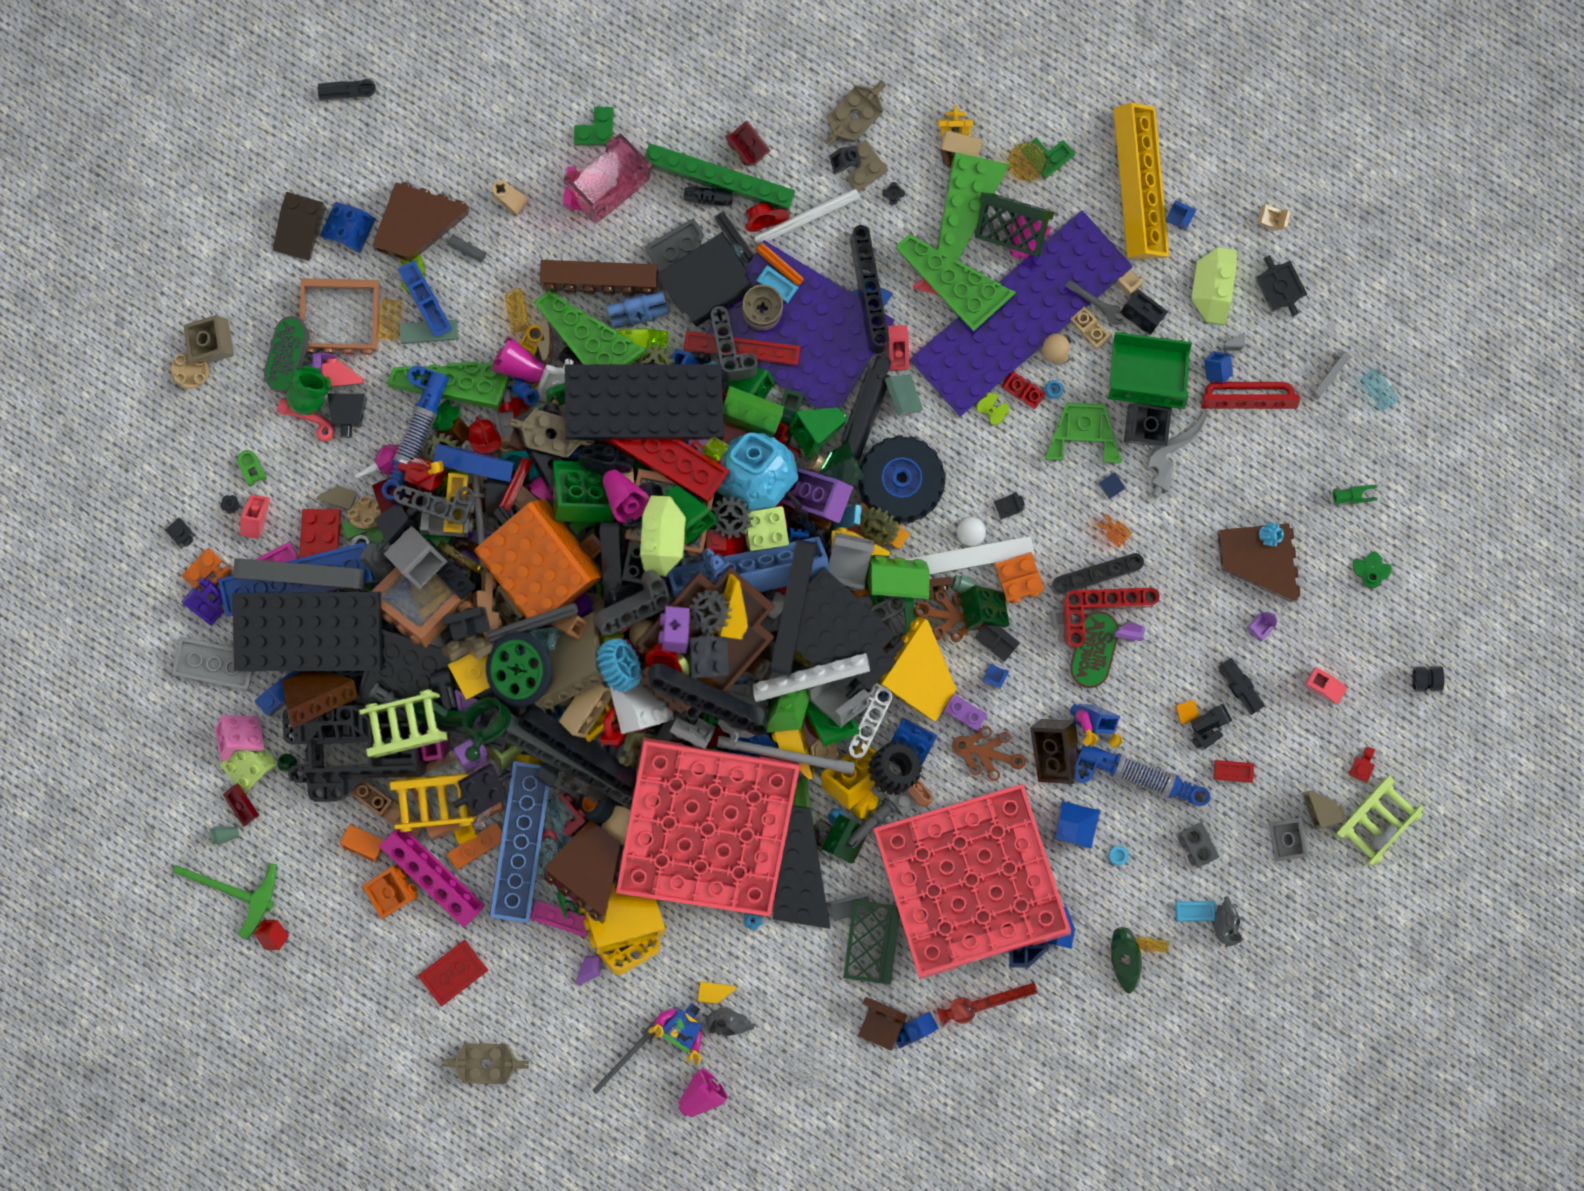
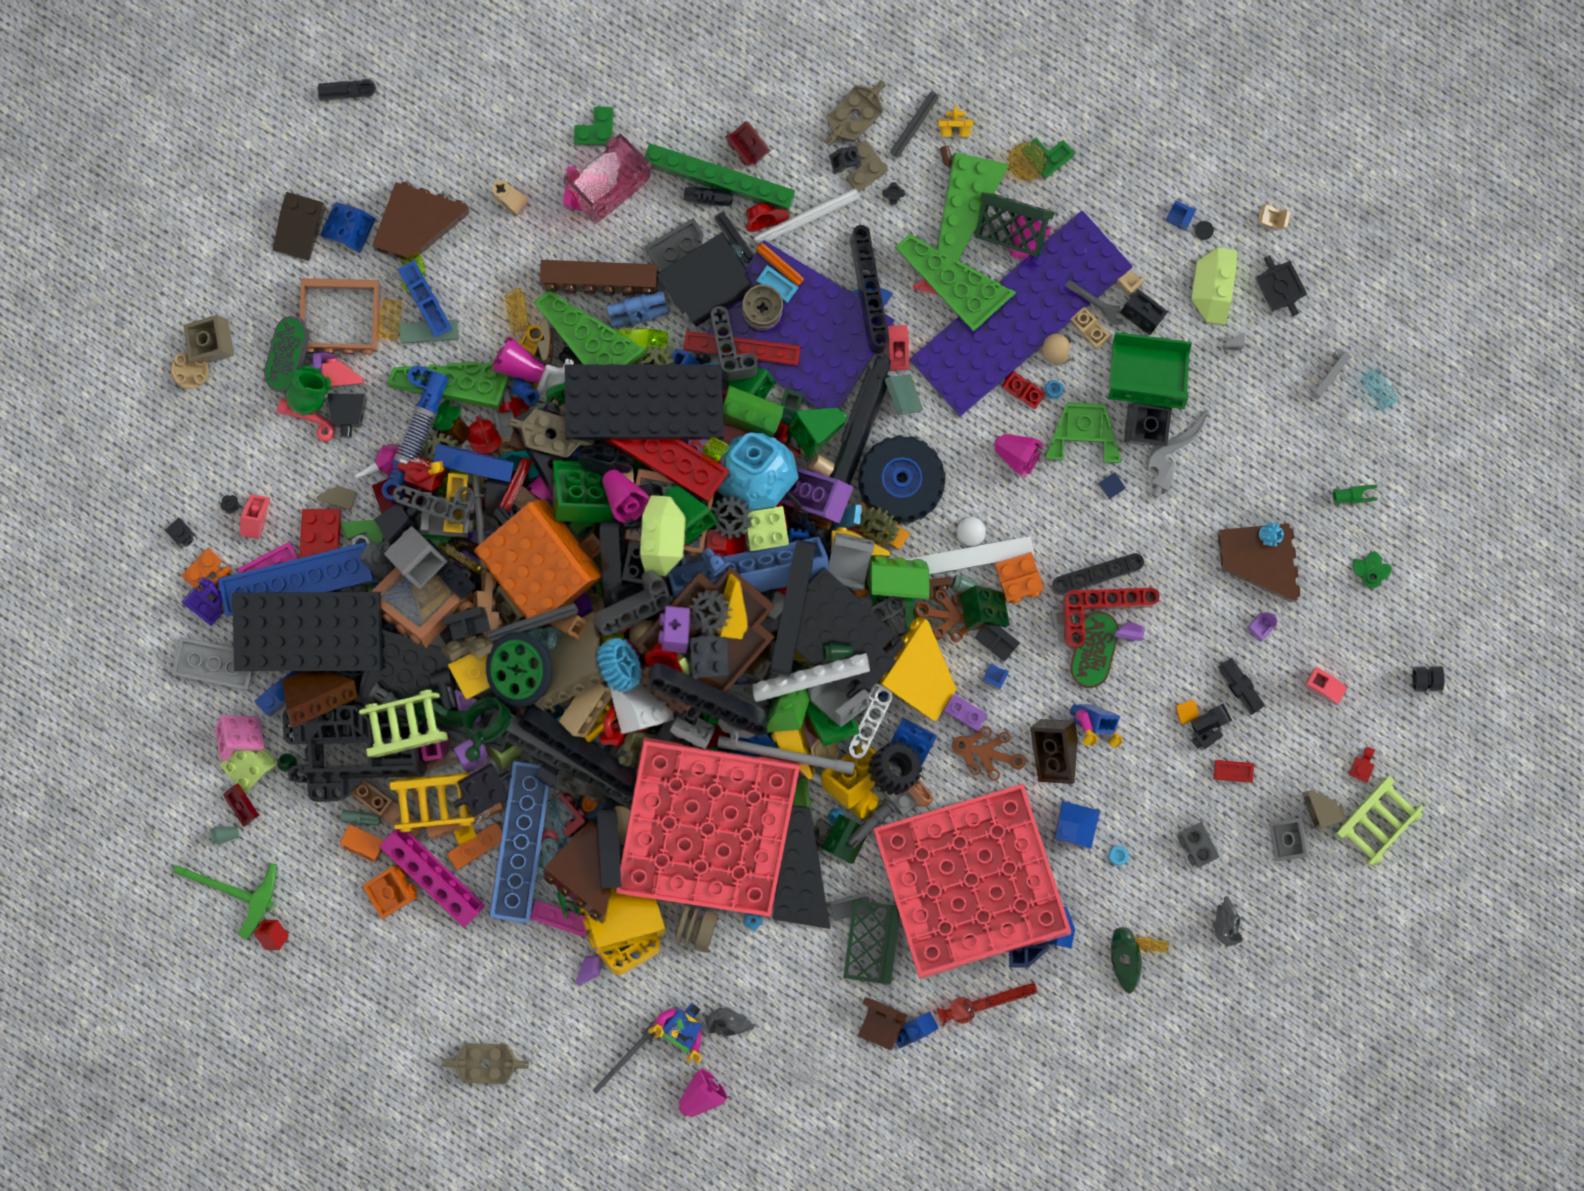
dark grey beam [233,558,365,589] -> none
bright green plate [237,450,267,487] -> none
tan dish [347,496,381,529] -> none
red tile [418,939,489,1007] -> none
dark grey pin [447,234,487,263] -> none
yellow tile [516,754,543,765] -> none
yellow tile [698,981,736,1004] -> none
clear green slope [819,442,865,485] -> none
tan slope [940,130,983,157] -> none
lime piece [976,393,1009,426] -> none
black bracket [994,492,1025,520] -> none
blue piece [1075,744,1210,806] -> none
clear orange plate [1097,514,1132,548] -> none
yellow slope [1114,102,1169,260] -> none
medium azure tile [1175,901,1216,921] -> none
red piece [1201,382,1300,409] -> none
blue panel [1204,351,1233,383] -> none
light grey arm [1372,824,1398,850] -> none
none -> sand green axle [341,809,381,826]
none -> black slope [596,809,622,889]
none -> dark tan wheel [674,904,718,953]
none -> dark green cone [823,643,853,662]
none -> dark grey axle [890,92,939,158]
none -> dark pink cone [993,434,1043,479]
none -> black piece [1194,221,1214,240]

